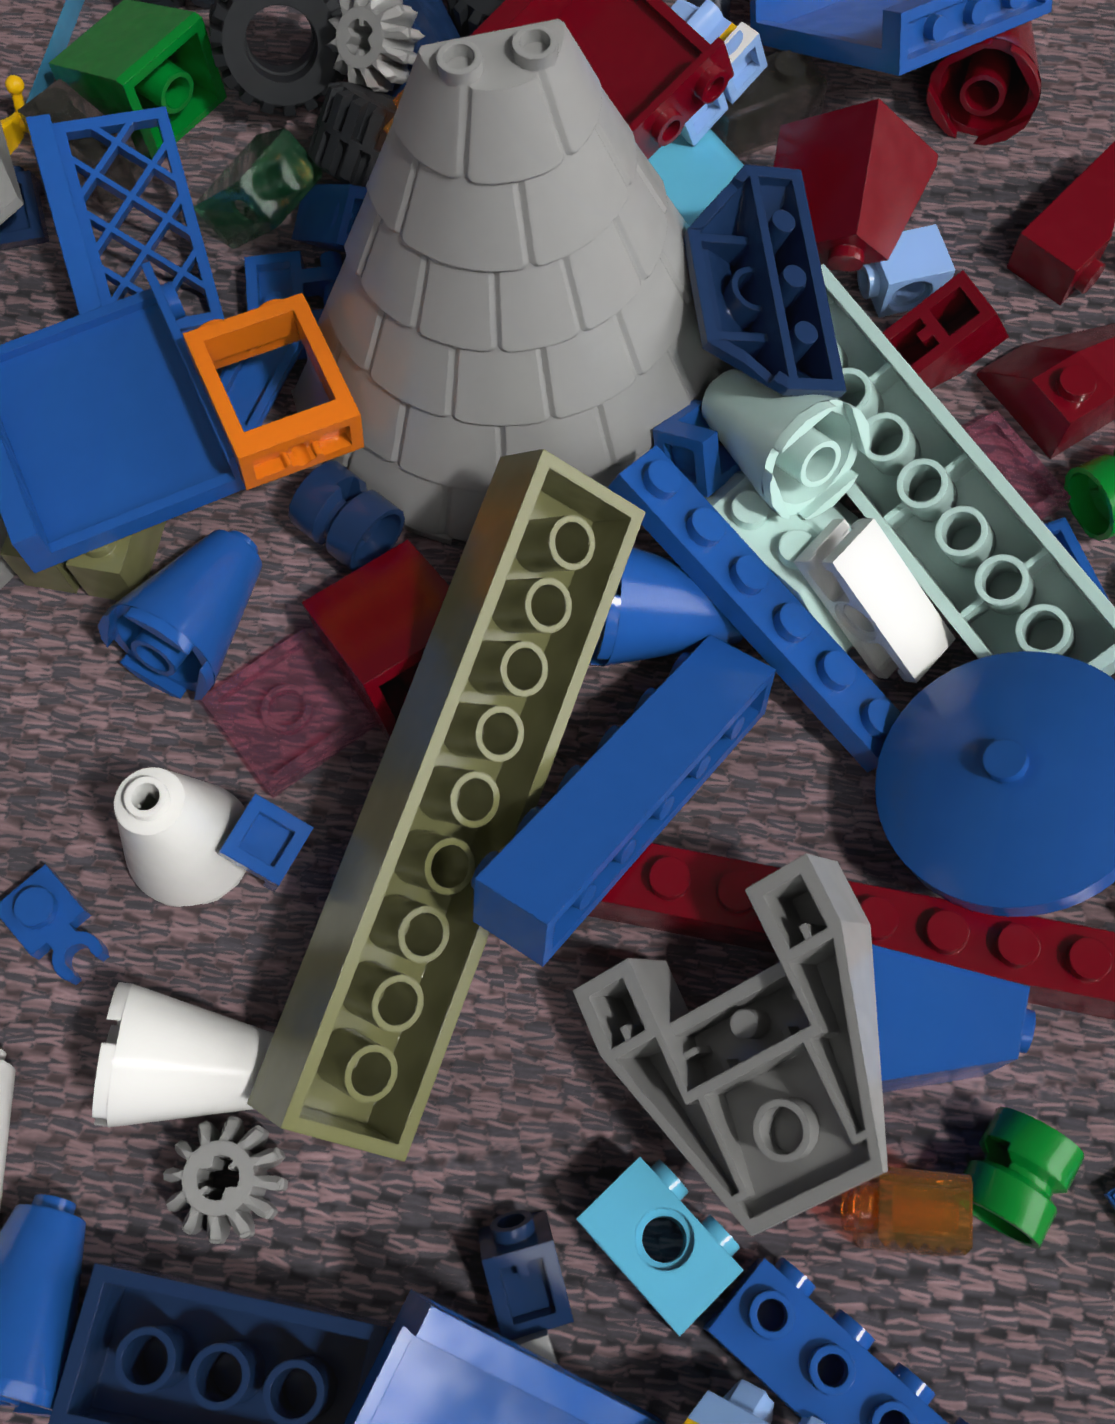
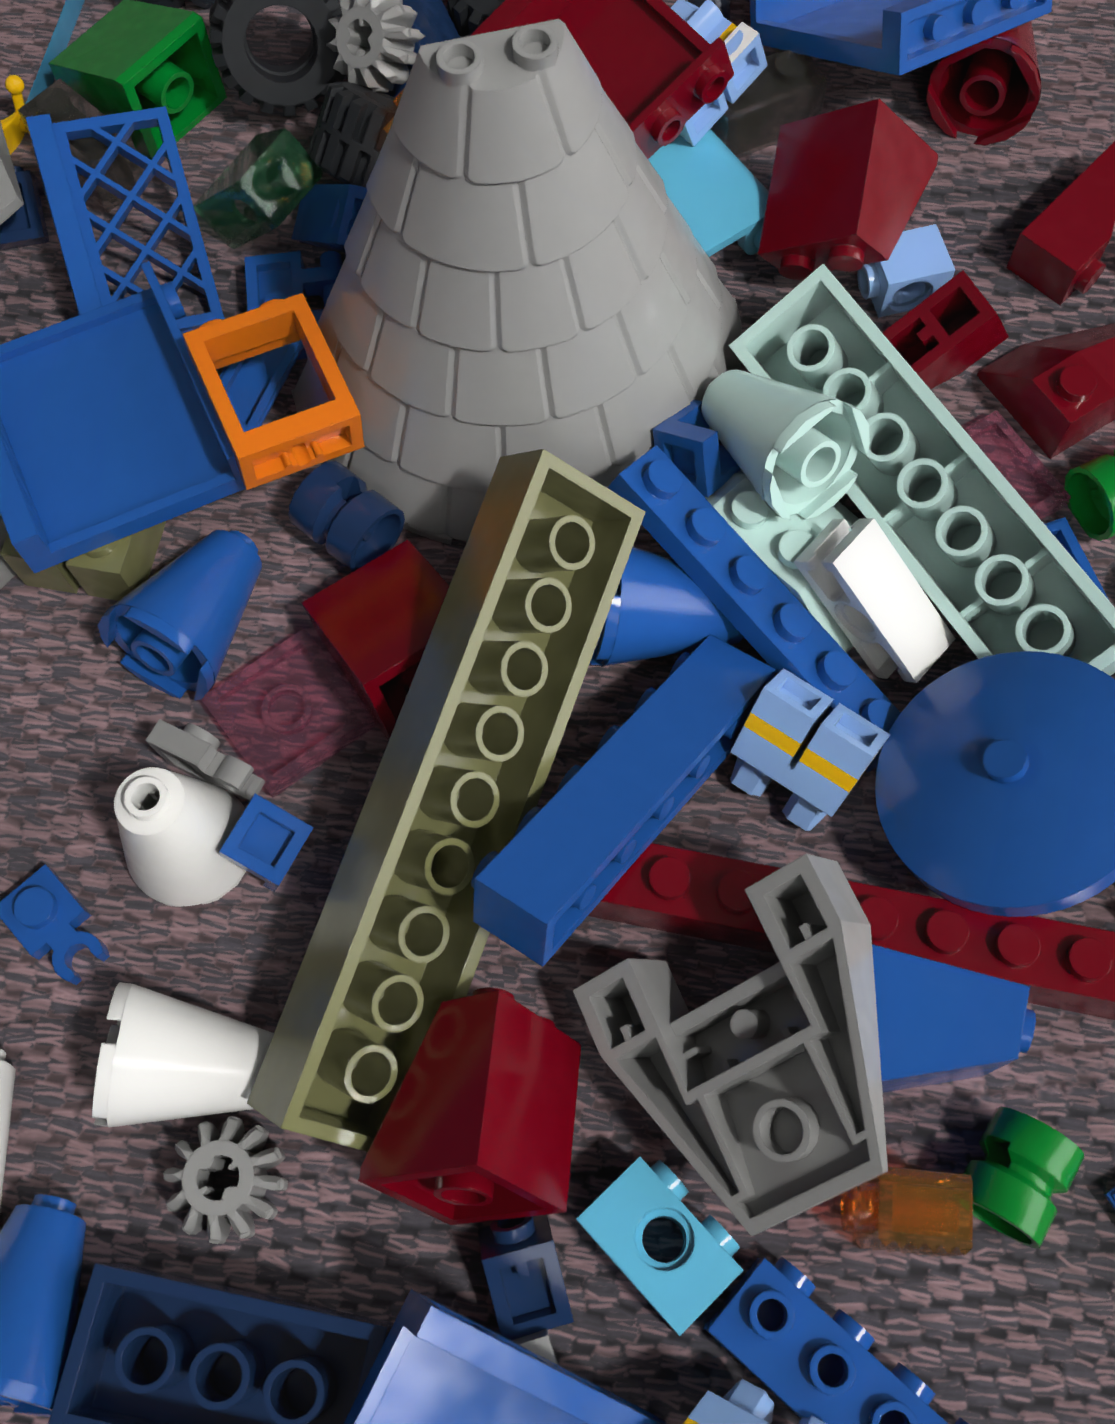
dark blue wedge [683,164,847,398] -> none
none -> light grey plate [145,719,266,802]
none -> dark red slope [358,987,581,1225]
none -> light blue hips [730,668,891,831]

